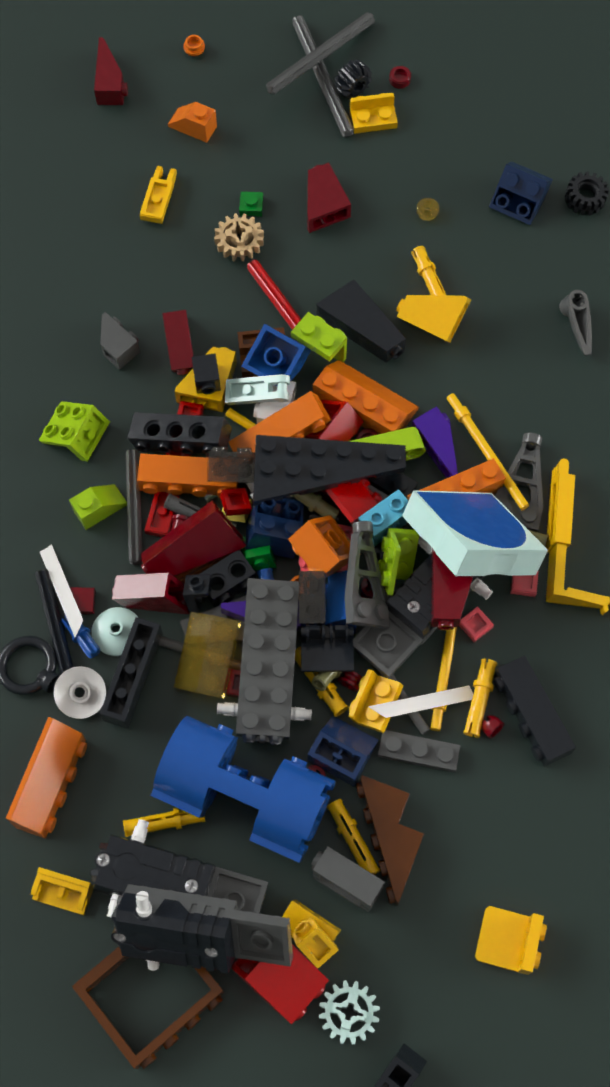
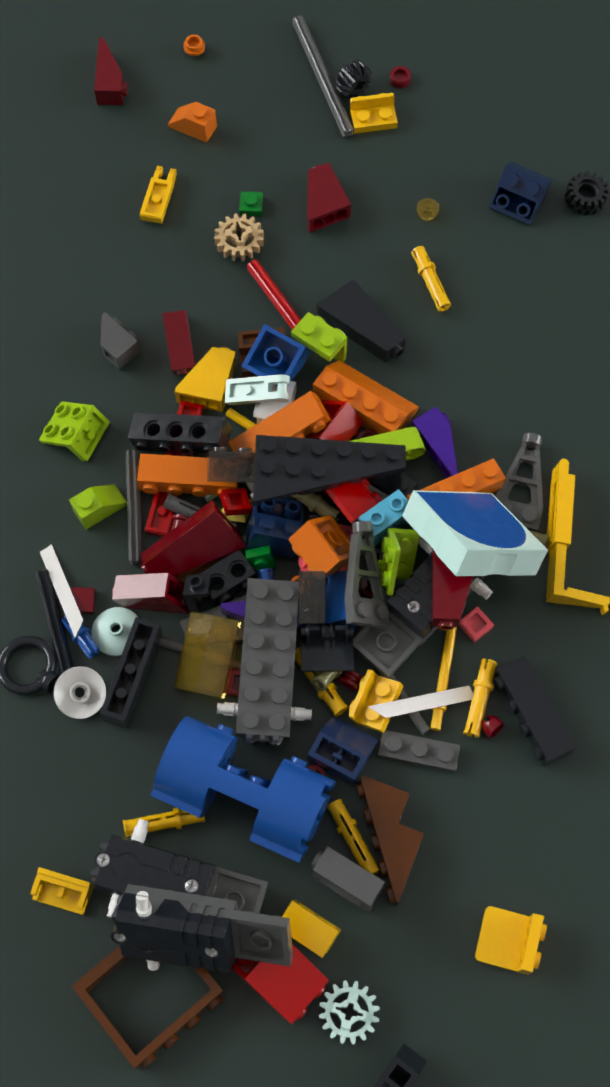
orange slope [6,717,87,839] -> none
black brick [192,353,221,394] -> none
dark grey axle [266,12,375,95] -> none
yellow bracket [292,917,339,969] -> none
yellow slope [396,295,471,342] -> none
yellow bar [446,393,529,510] -> none
coral tile [510,571,539,597] -> none
dark grey piece [559,290,592,356] -> none

